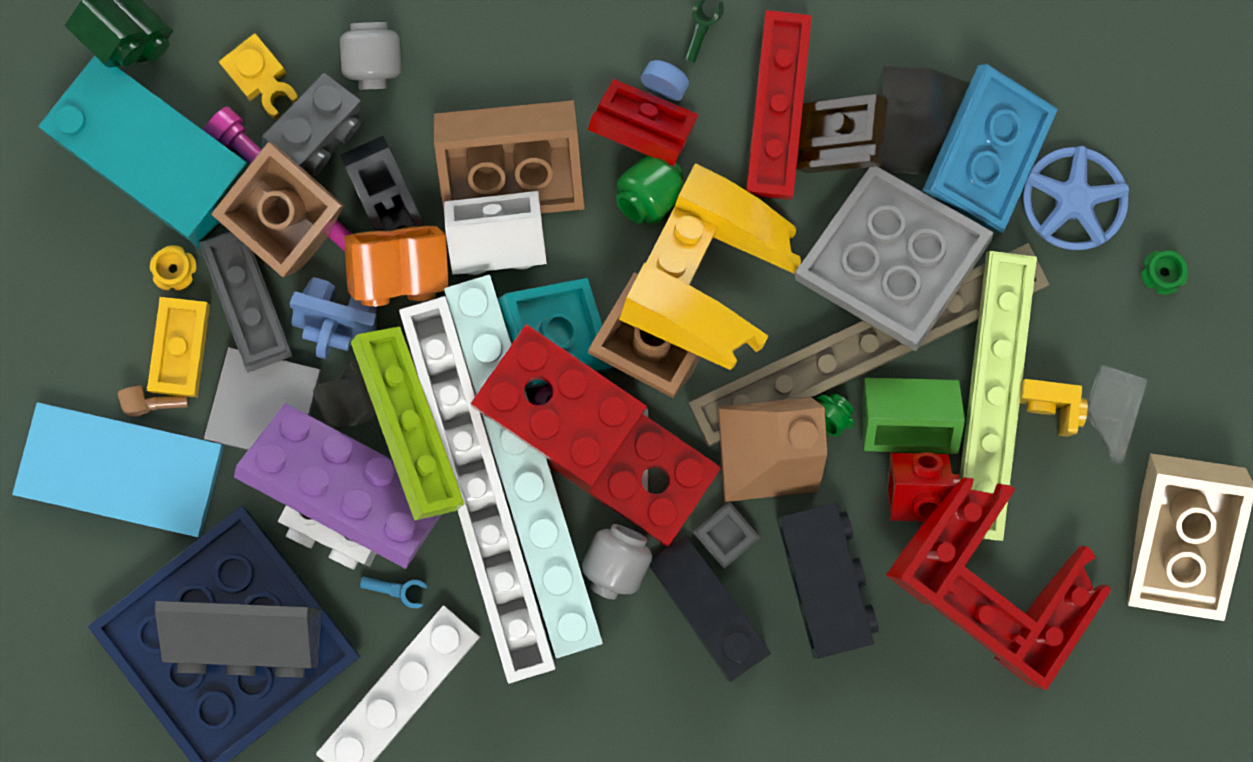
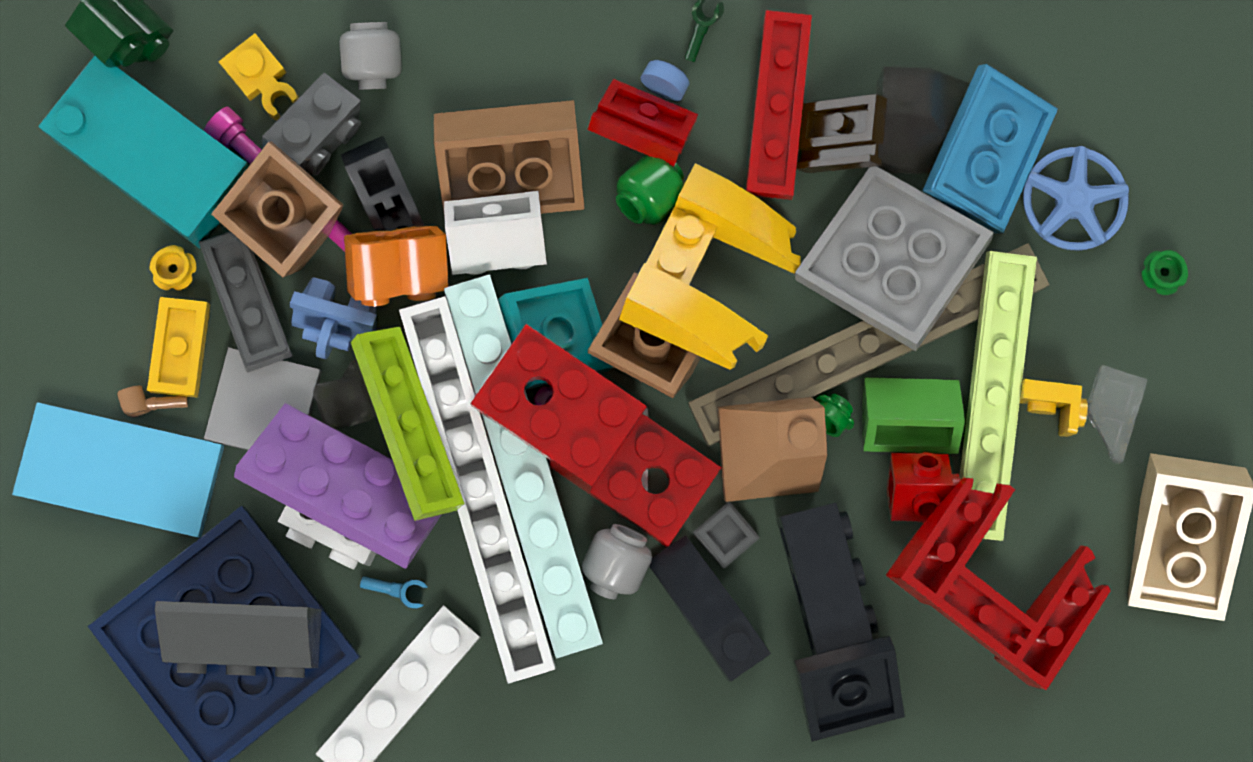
none -> black plate [795,636,905,742]

